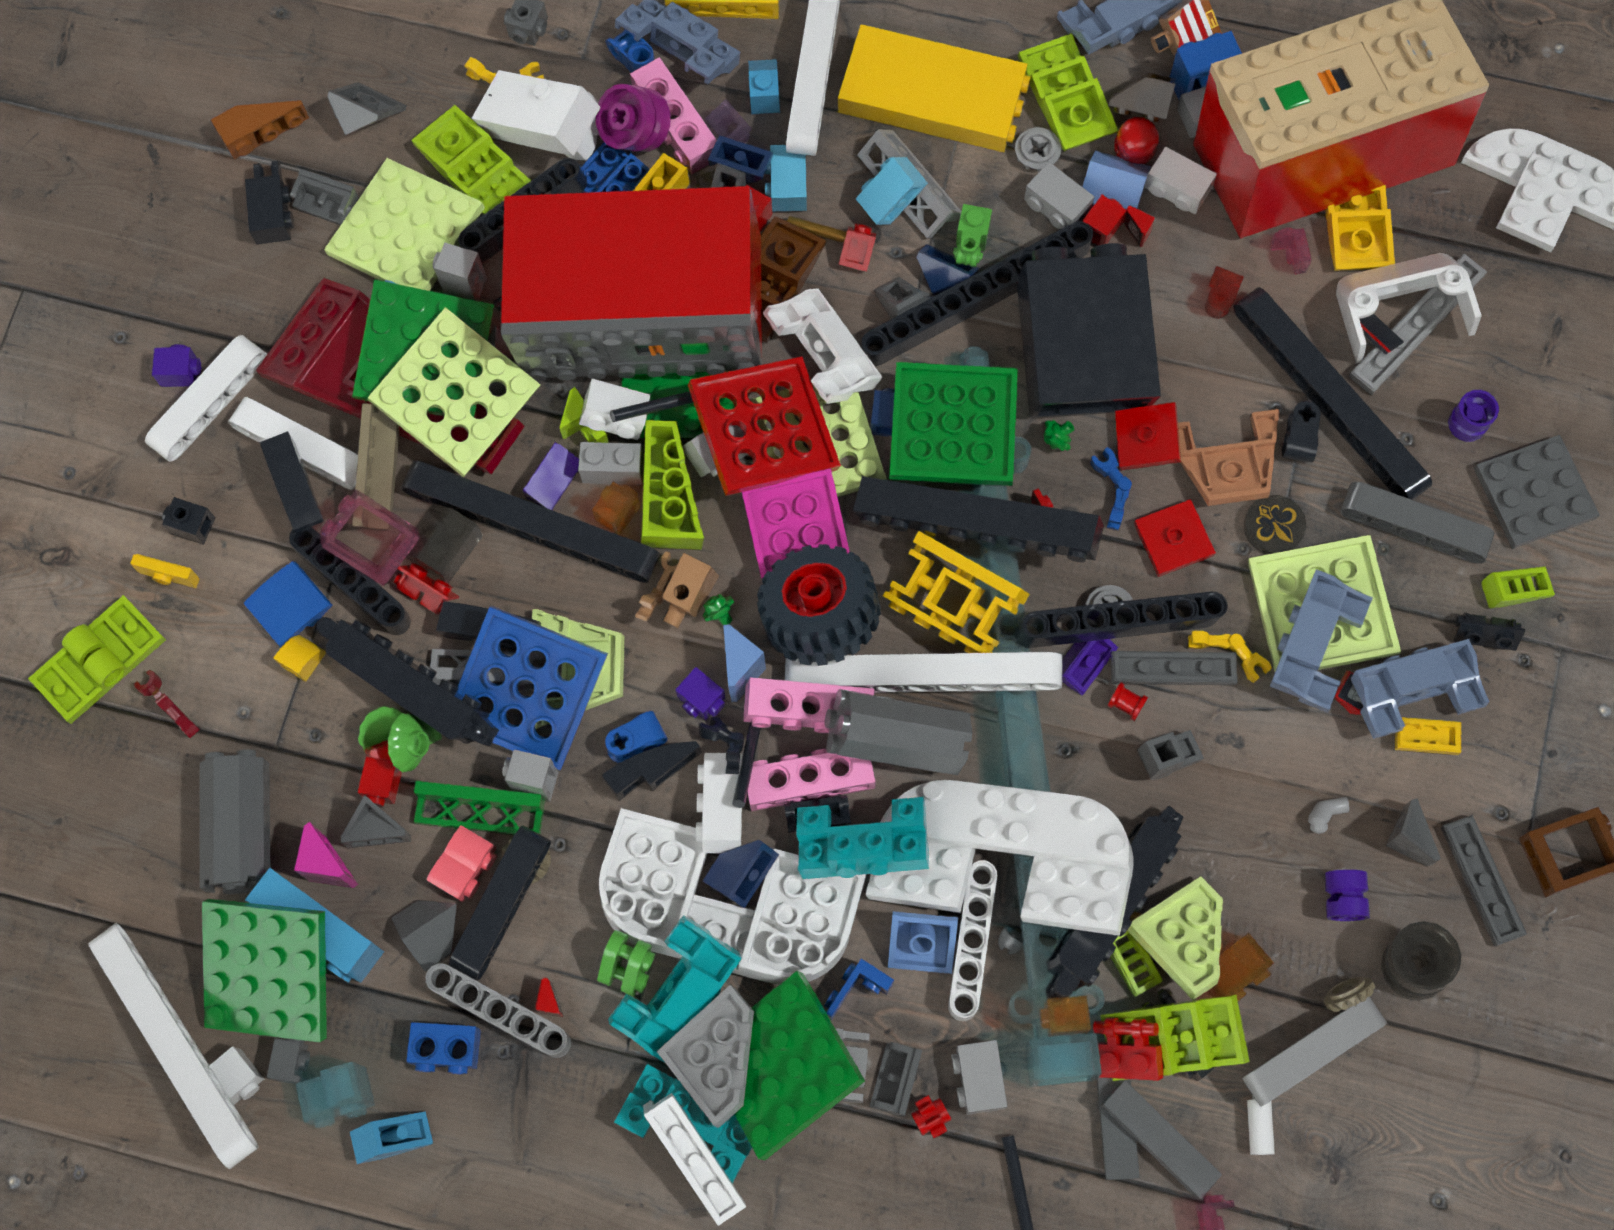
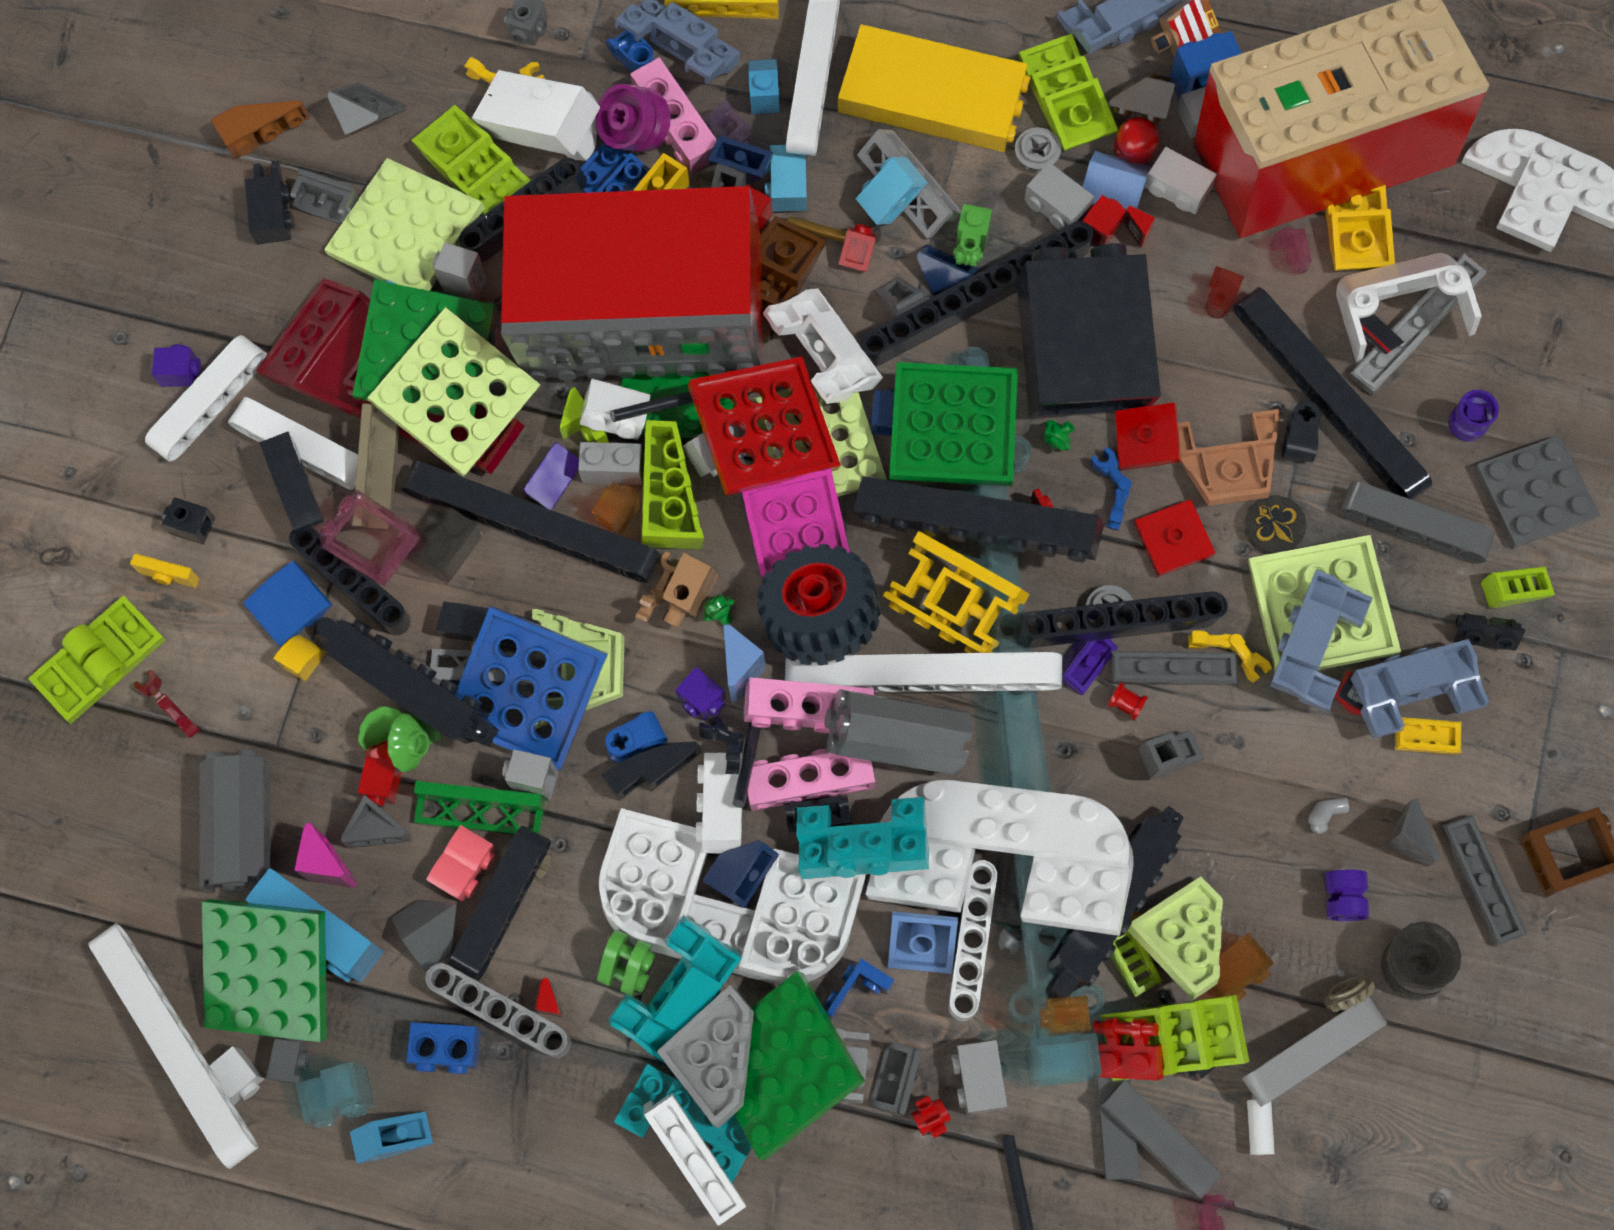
red hinge [394,563,460,615] -> none

